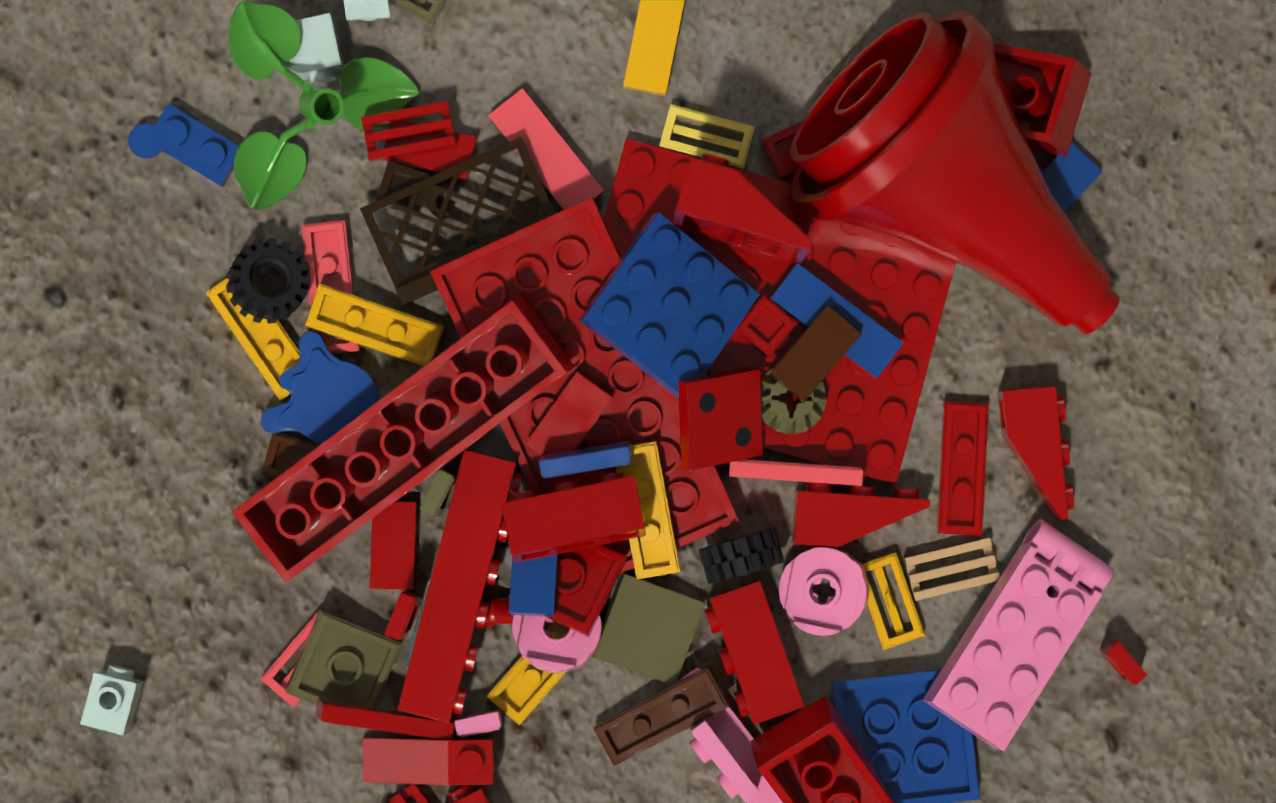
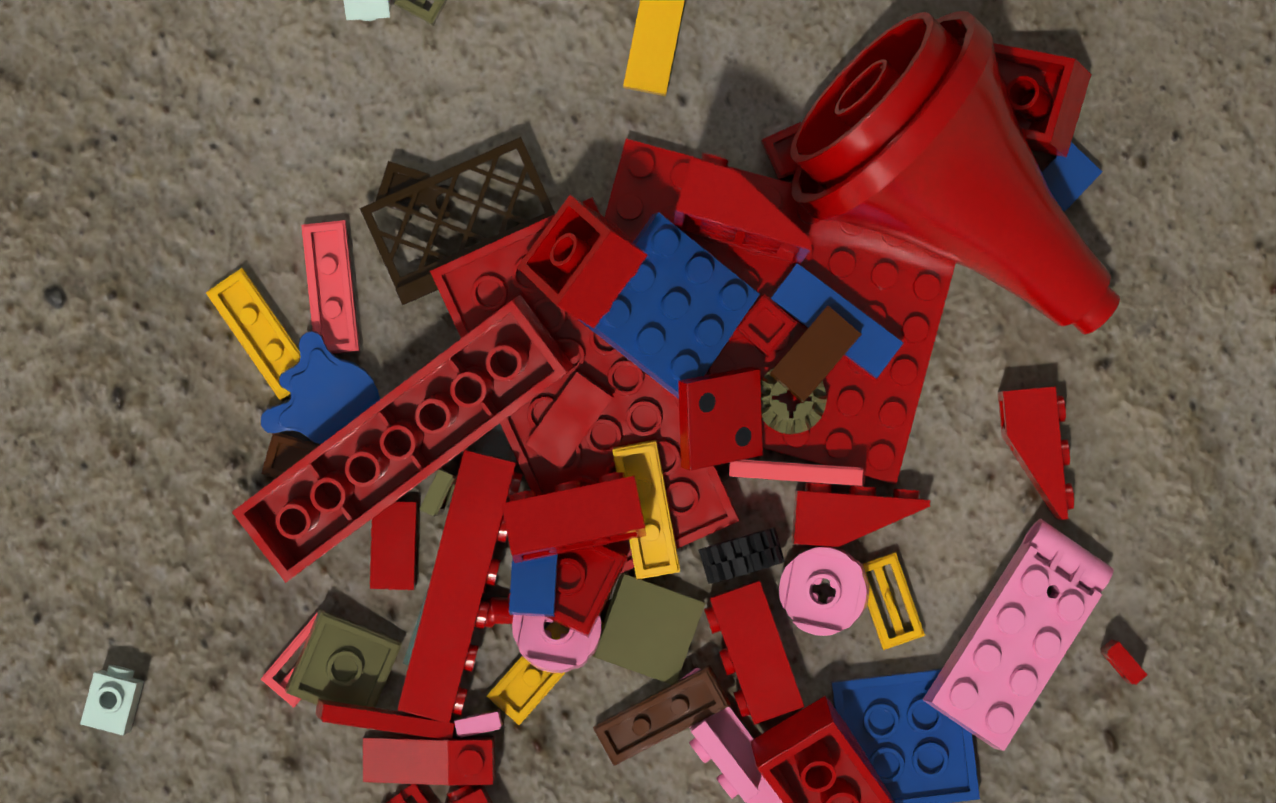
blue hinge [128,103,239,187] -> none
black tyre [226,238,311,324] -> none
bright green plant [228,1,419,210] -> none
light aqua slope [283,13,344,84] -> none
yellow tile [304,283,444,367] -> none
red tile [361,101,456,162] -> none
red tile [382,120,477,181] -> none
red tile [384,590,423,641] -> none
coral tile [488,88,604,210] -> none
blue tile [539,441,633,478] -> none
light yellow tile [659,104,755,170] -> none
tan tile [903,537,1000,601] -> none
red tile [936,402,988,536] -> none
none -> red brick [517,195,648,328]

